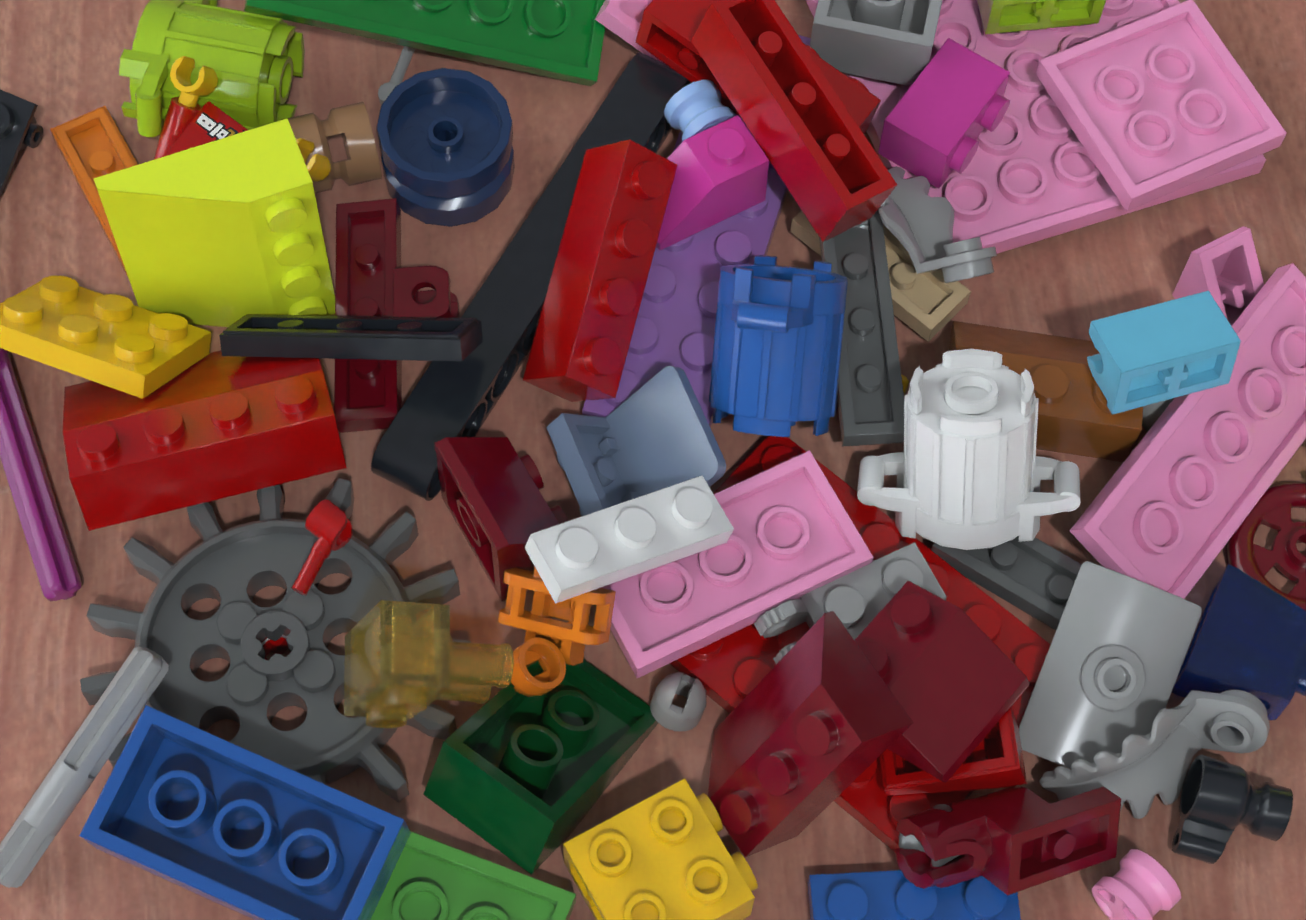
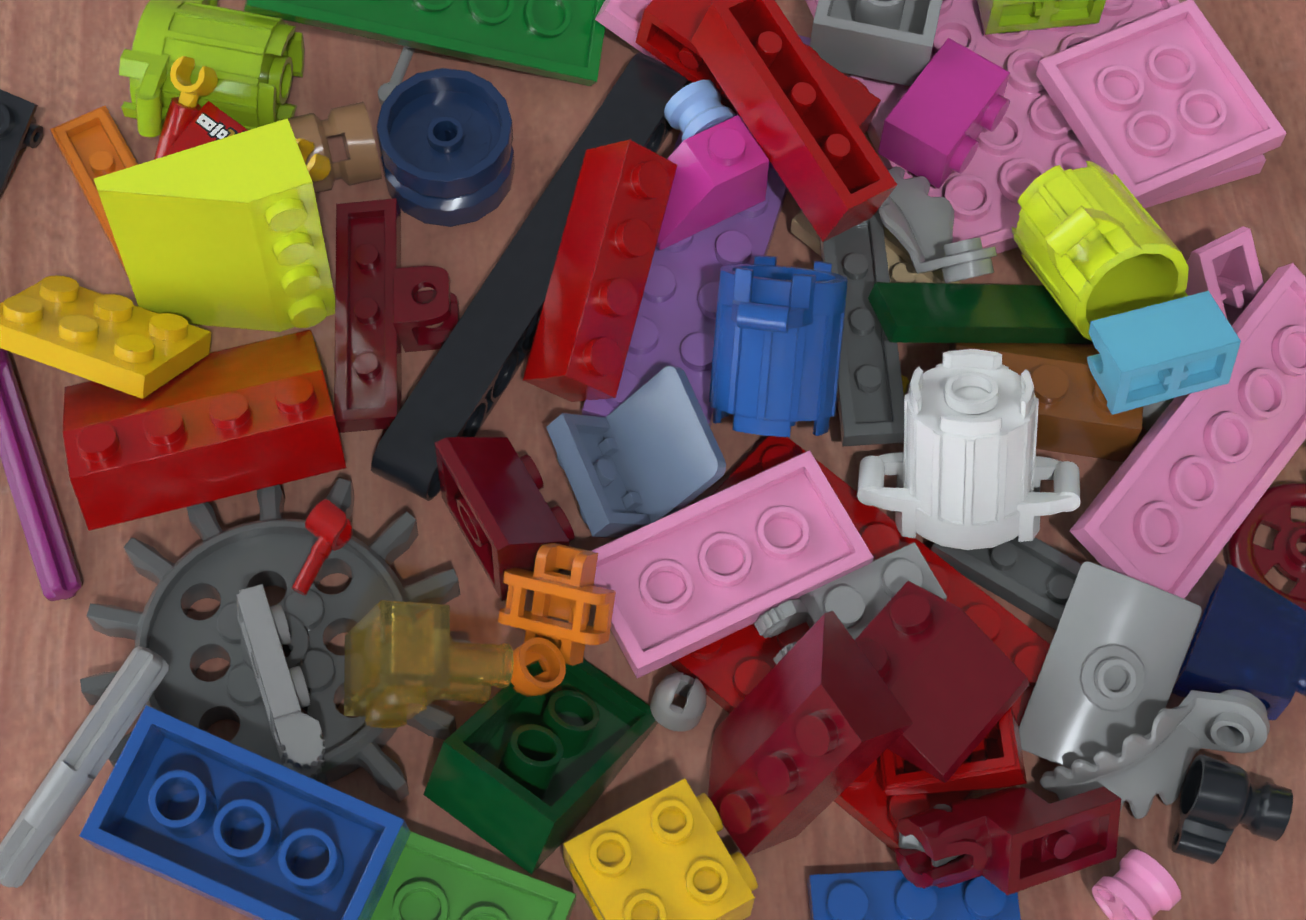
black tile [219,314,483,361] -> none
white plate [525,475,734,604] -> none
none -> light grey hinge [236,584,325,779]
none -> dark green tile [868,282,1093,344]
none -> neon yellow container [1012,161,1189,341]

